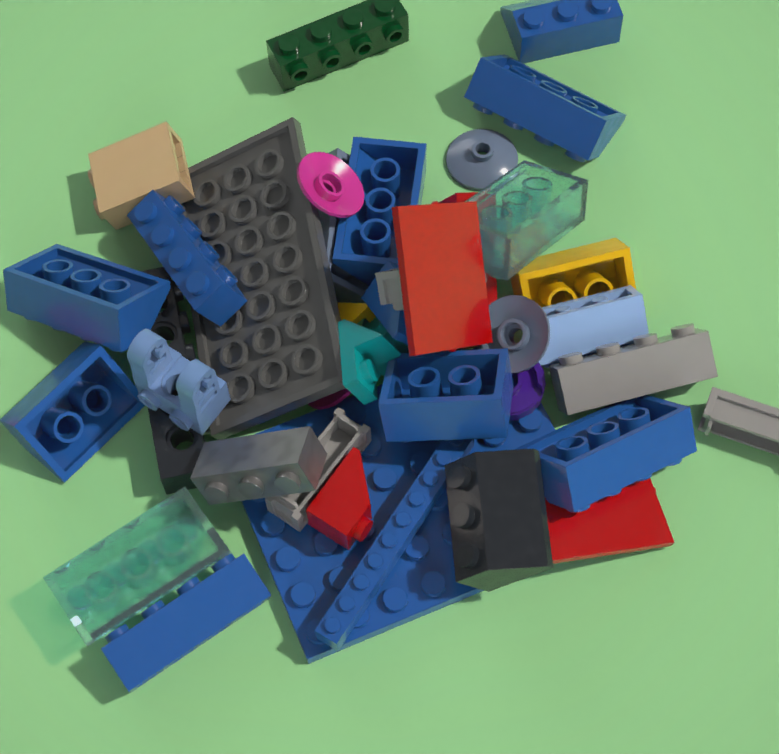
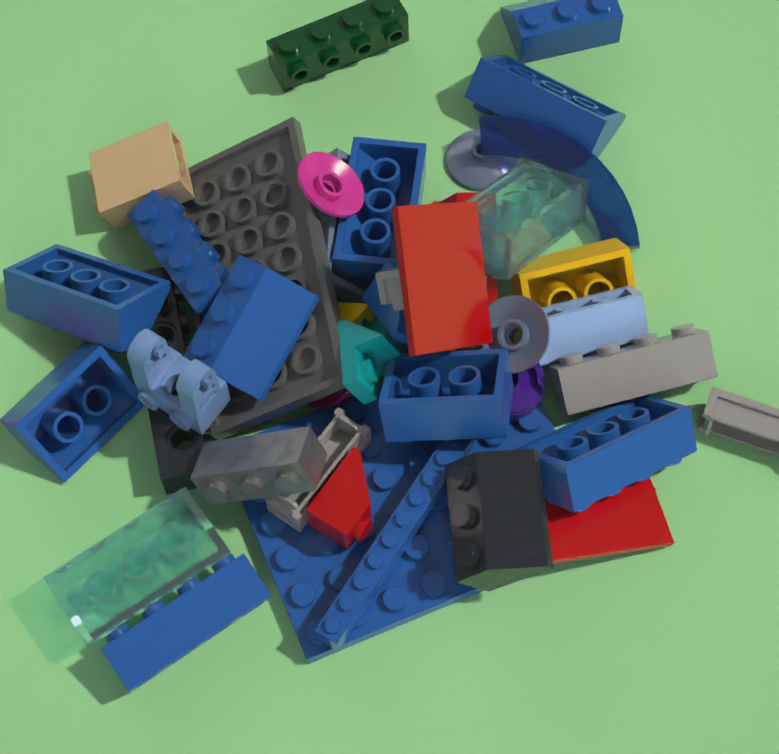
none -> blue slope [183,255,320,402]
none -> clear blue tile [479,116,640,249]

